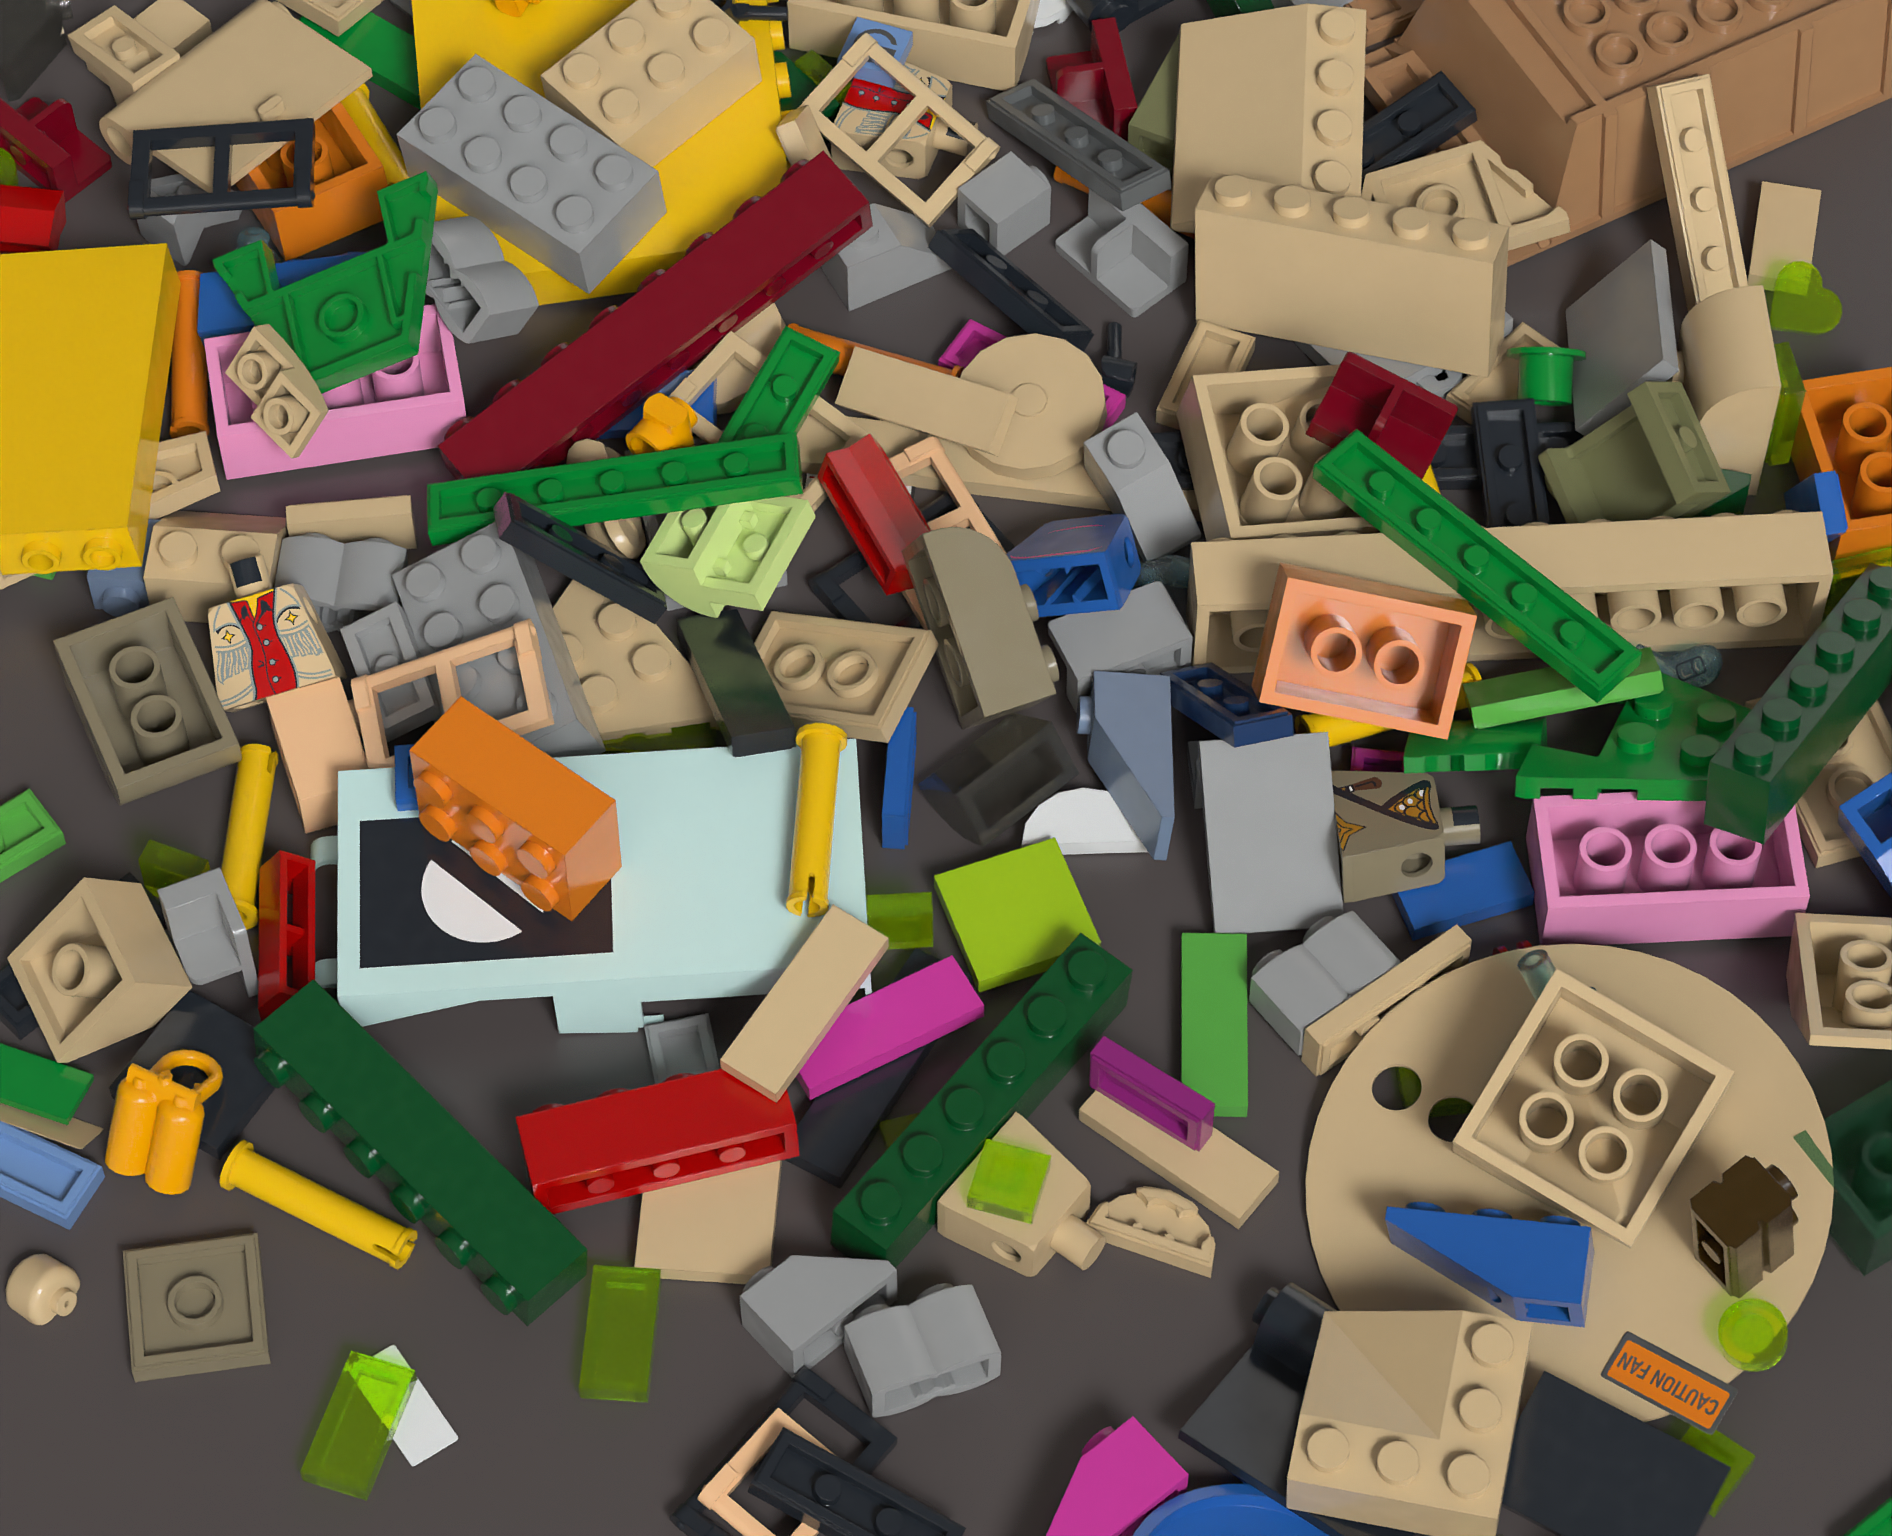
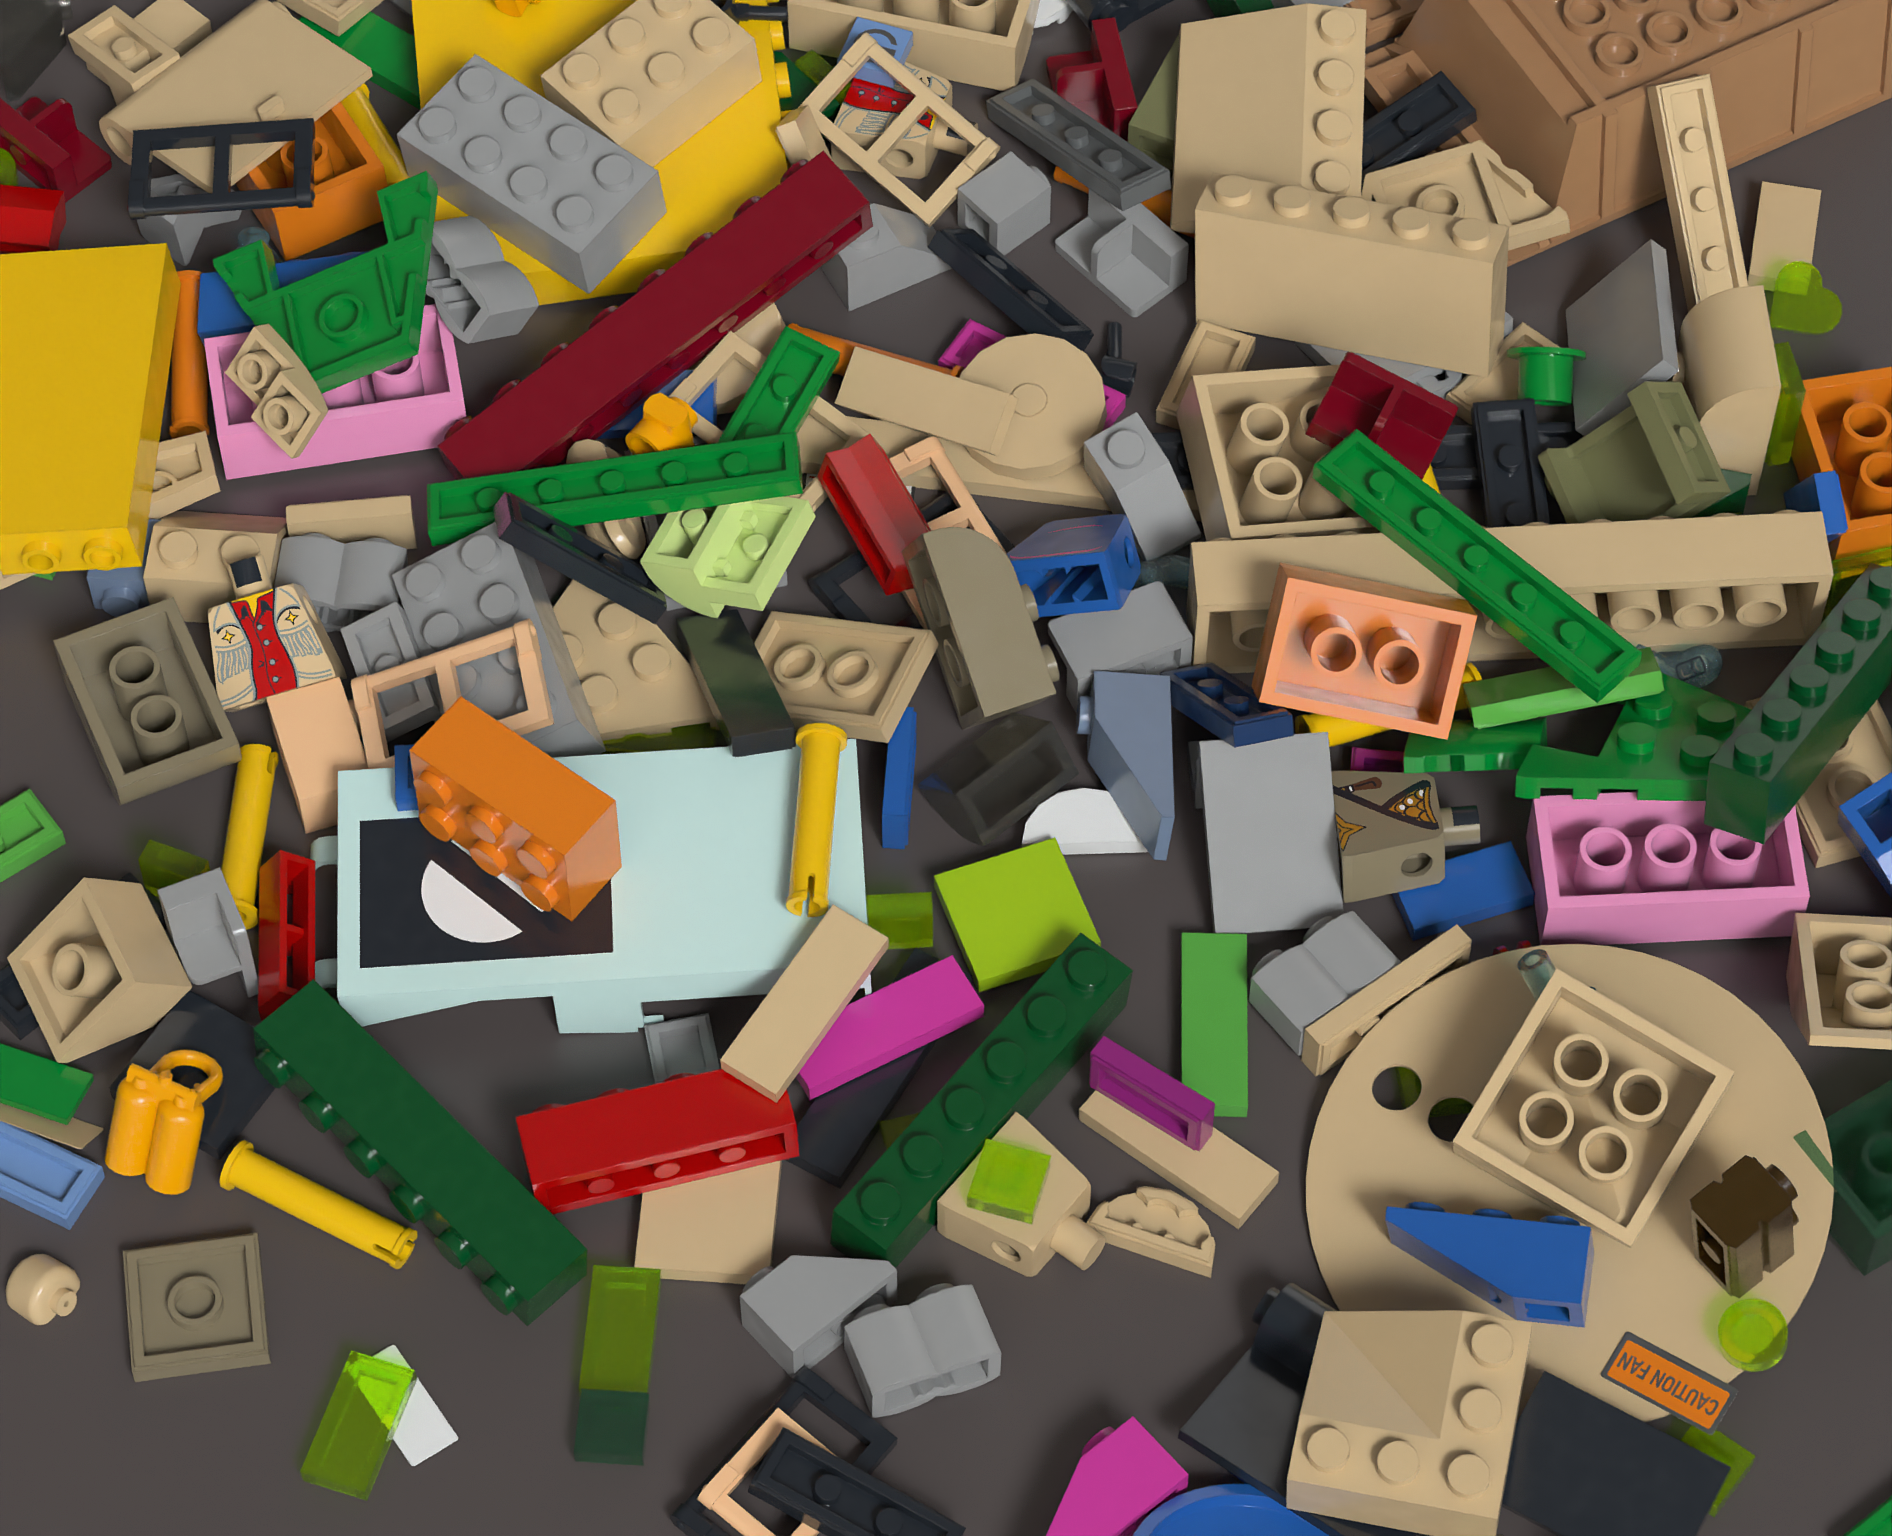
none -> clear green tile [574,1389,650,1466]

